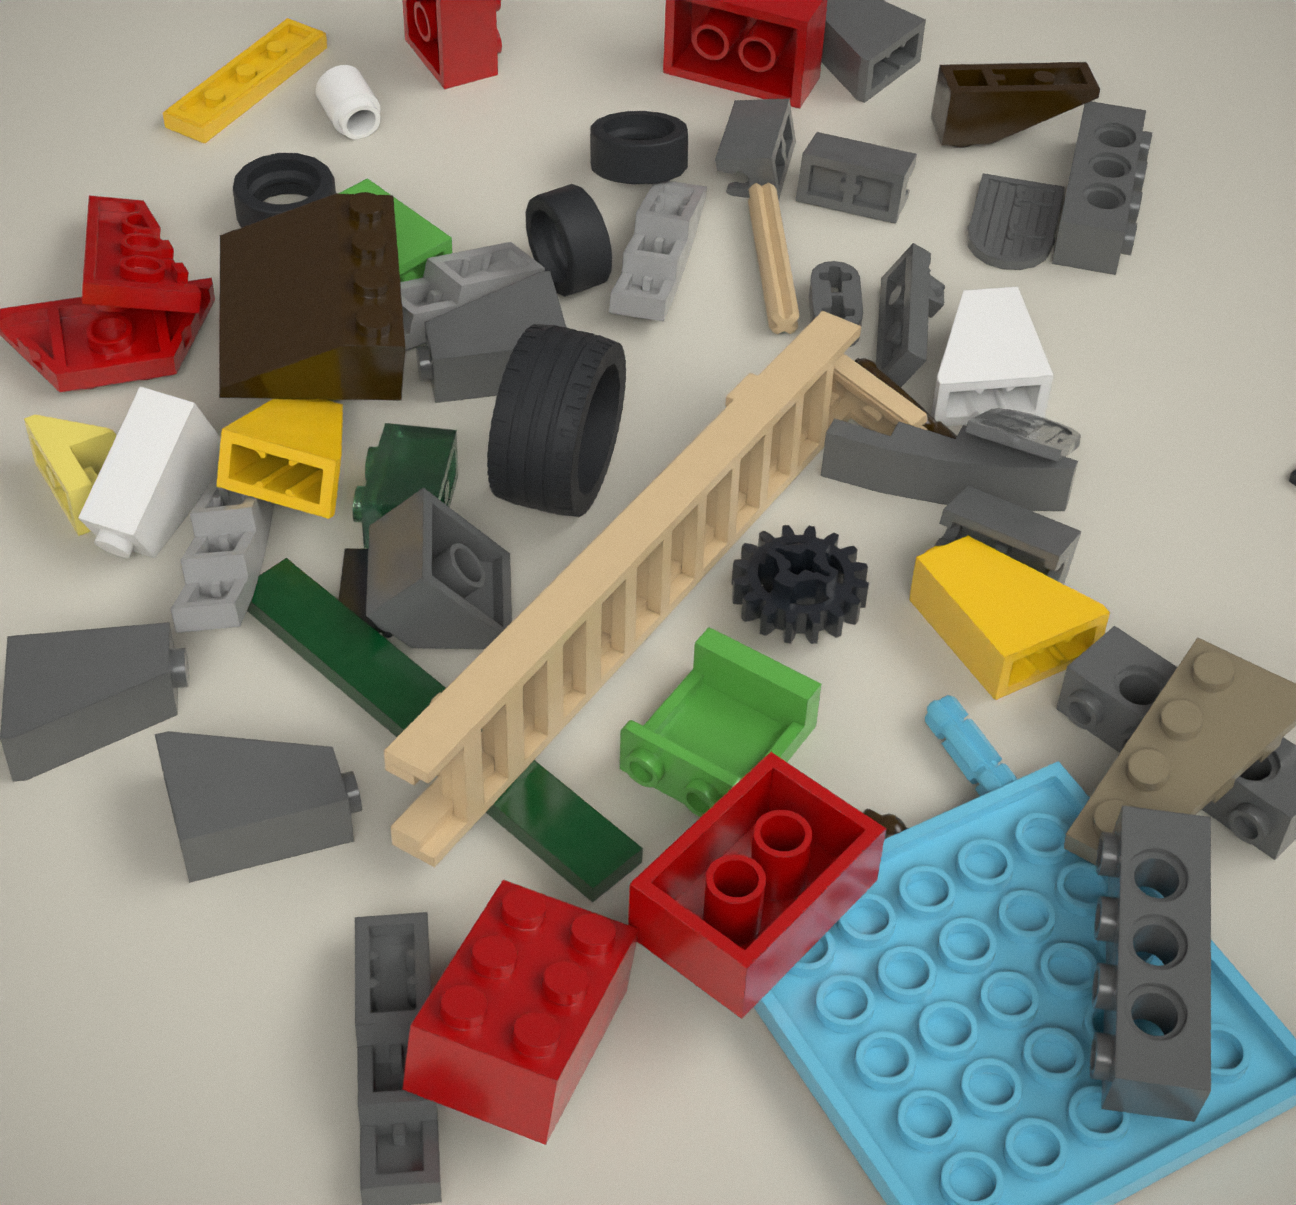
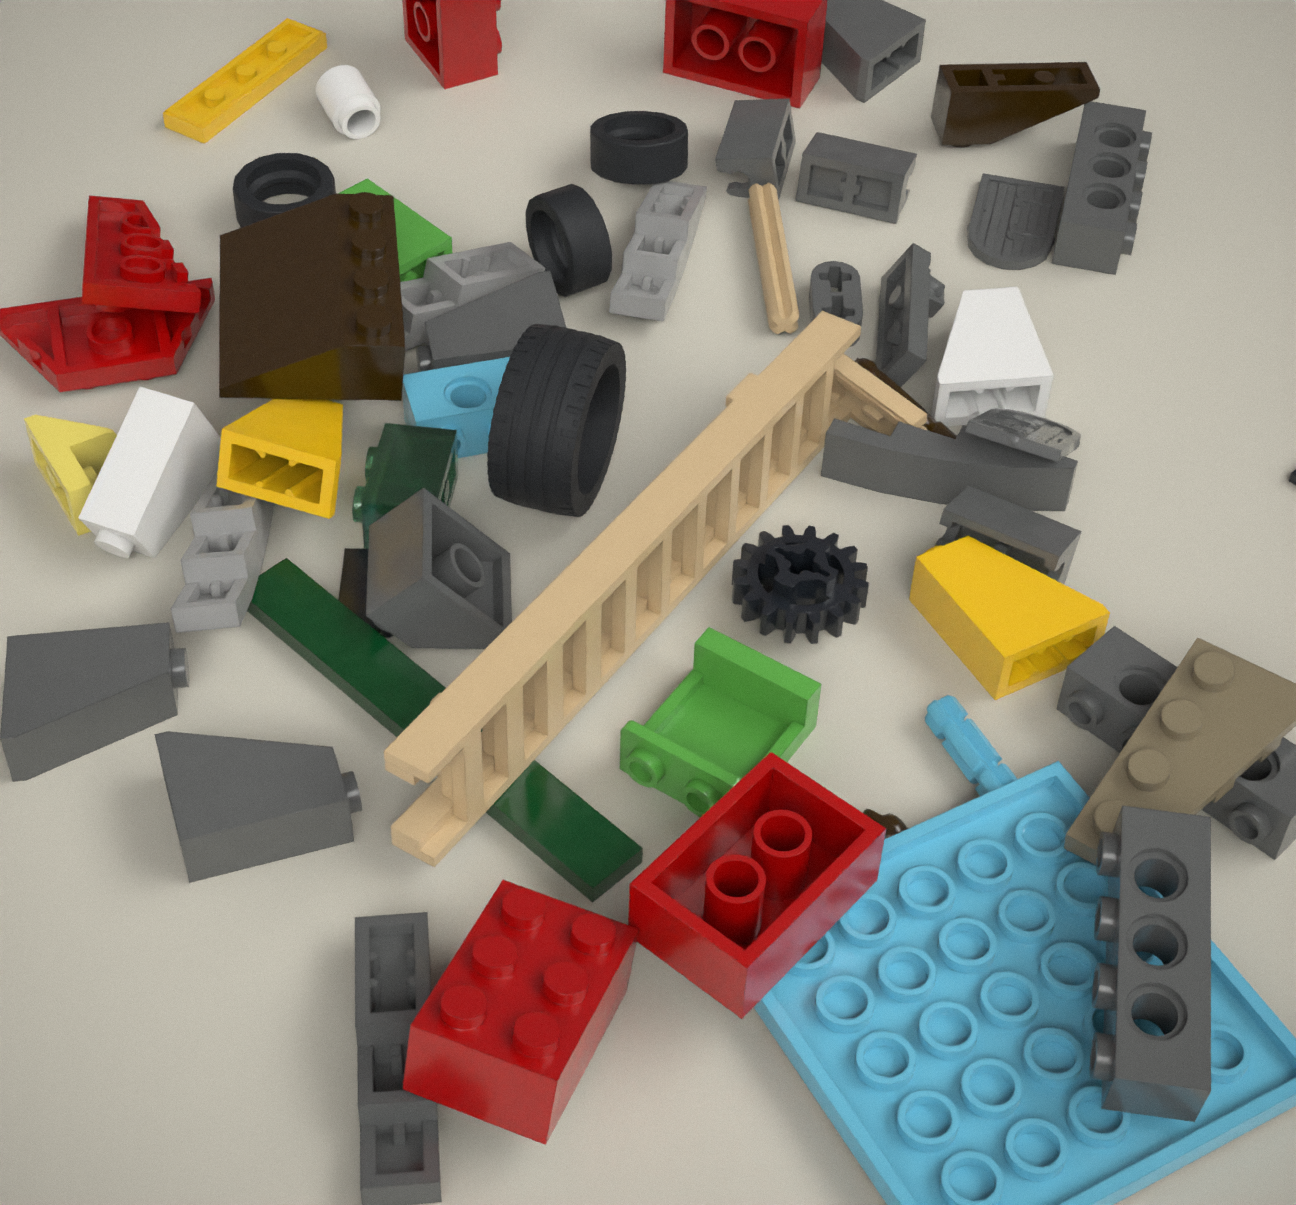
none -> medium azure brick [402,357,510,465]

